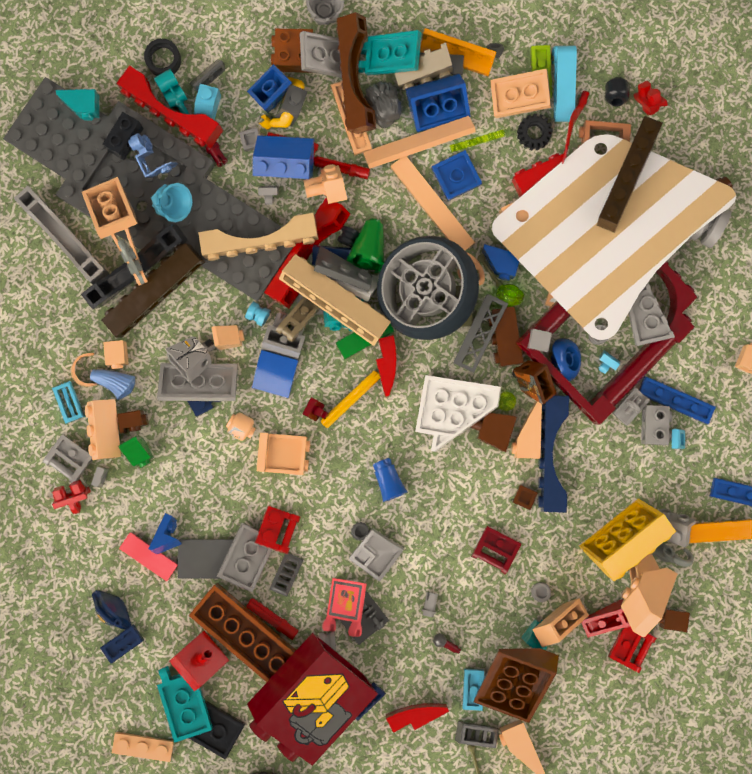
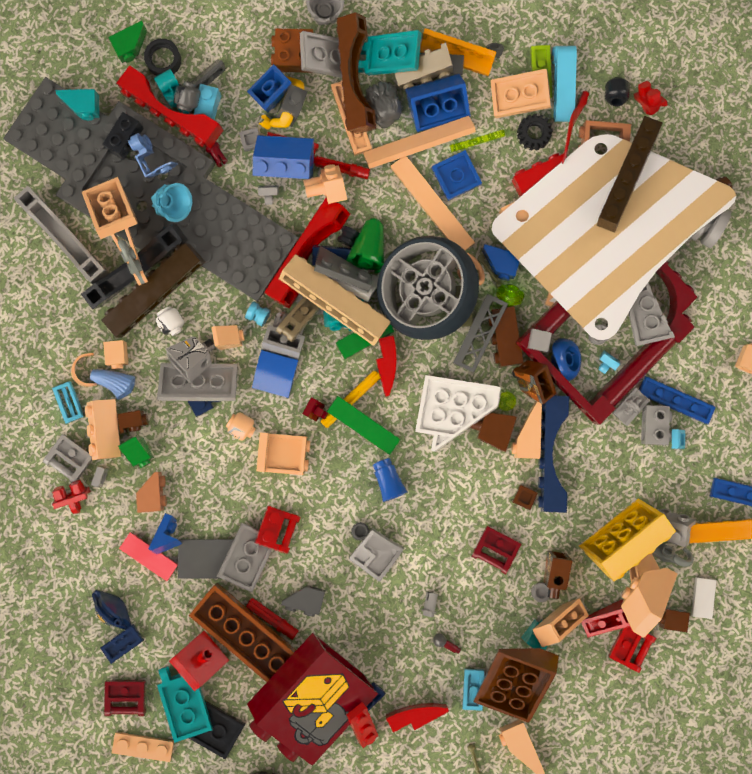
tan arch [198,213,319,261] -> none
dark grey slope [270,553,303,597] -> none
light grey wheel [319,631,336,651] -> none
coral flag [322,578,367,637] -> none
dark grey hinge [339,591,389,645] -> none
dark grey slope [455,721,499,748] -> none
none -> dark red plate [104,680,146,717]
none -> green slope [108,21,147,63]
none -> nougat slope [136,472,167,513]
none -> white head [155,307,184,336]
none -> dark grey head [174,81,201,111]
none -> dark grey slope [281,585,326,617]
none -> green tile [327,396,401,455]
none -> red plate [346,702,378,748]
none -> reddish brown torso [544,551,572,599]
none -> white tile [691,577,716,619]

